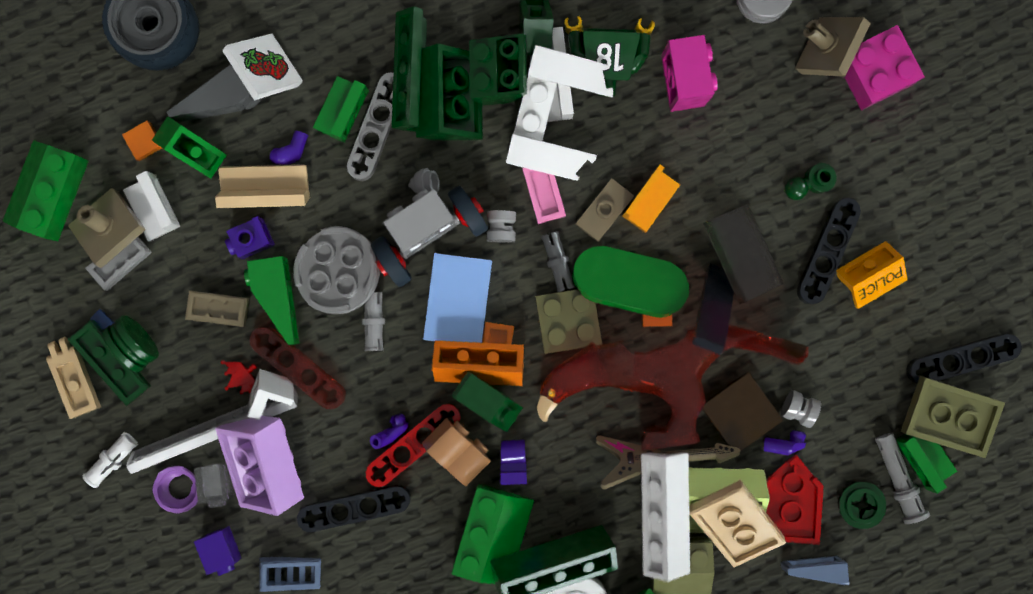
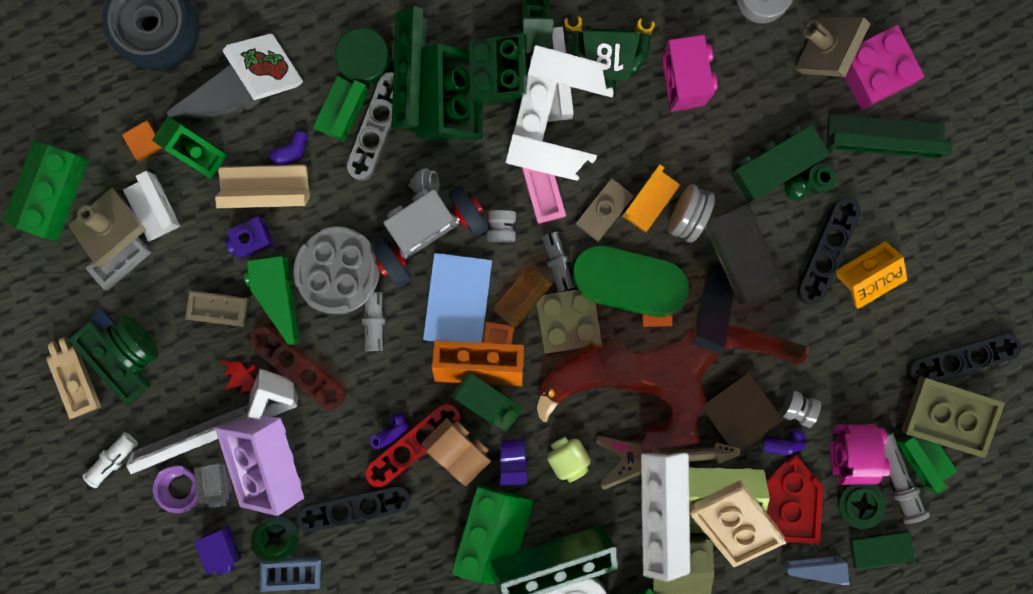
none -> dark green gear [251,516,299,563]
none -> dark green head [335,27,391,86]
none -> clear orange tile [492,265,552,329]
none -> yellowish green head [547,436,591,483]
none -> light grey head [668,184,715,243]
none -> dark green brick [731,125,830,203]
none -> dark green panel [826,114,953,159]
none -> dark pink brick [830,424,890,485]
none -> dark green tile [849,530,915,570]

